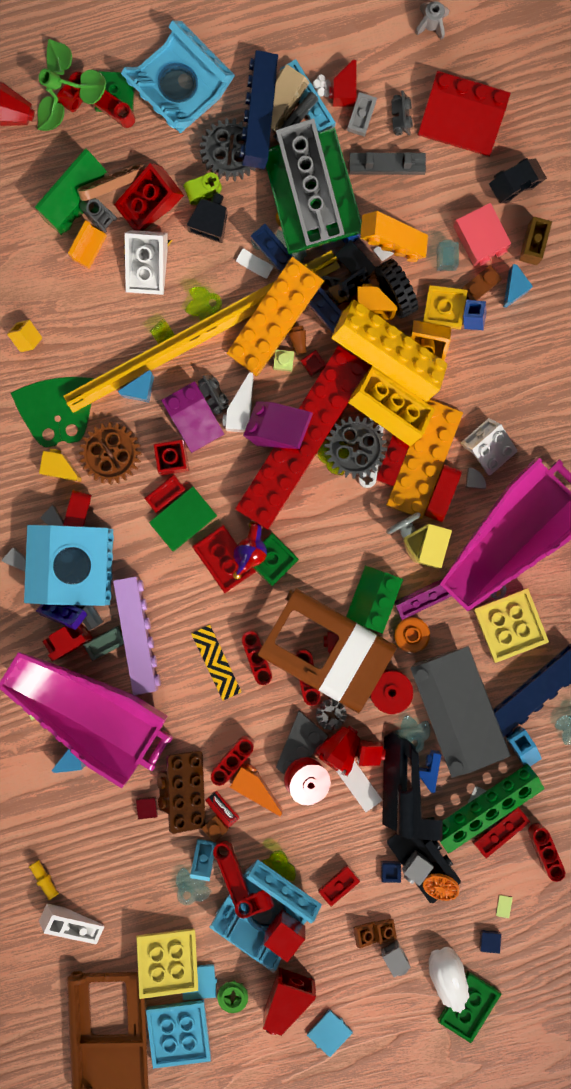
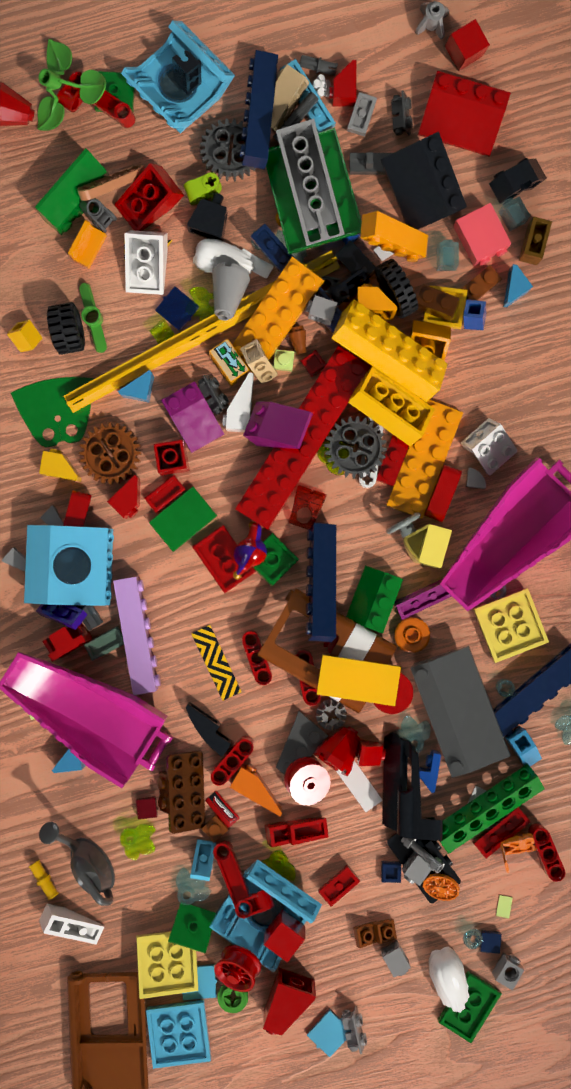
none -> dark grey piece [39,822,115,906]
none -> black tyre [47,302,85,355]
none -> bright green piece [79,283,107,353]
none -> red slope [107,475,140,519]
none -> clear neon green plate [120,824,156,861]
none -> clear blue piece [155,286,199,331]
none -> green plate [168,902,217,954]
none -> black hinge [172,50,201,95]
none -> black slope [186,702,232,756]
none -> white hair [193,238,254,274]
none -> panel [209,339,249,386]
none -> light grey cone [212,263,250,321]
none -> red wheel [214,945,262,992]
none -> tan bracket [240,339,278,384]
none -> red slope [265,817,329,847]
none -> clear red piece [289,485,327,530]
none -> dark grey axle [300,55,338,76]
none -> dark blue brick [305,523,336,642]
none -> light grey brick [306,295,337,326]
none -> yellow tile [316,654,401,706]
none -> light grey hinge [341,1006,367,1054]
none -> black slope [381,131,467,230]
none -> light grey bar [401,837,445,873]
none -> reddish brown brick [417,284,460,322]
none -> red head [445,19,490,71]
none -> clear light blue bush [463,929,483,949]
none -> light grey brick [492,953,524,991]
none -> clear light blue bush [496,679,515,697]
none -> clear light blue brick [499,196,530,232]
none -> orange piece [500,833,536,873]

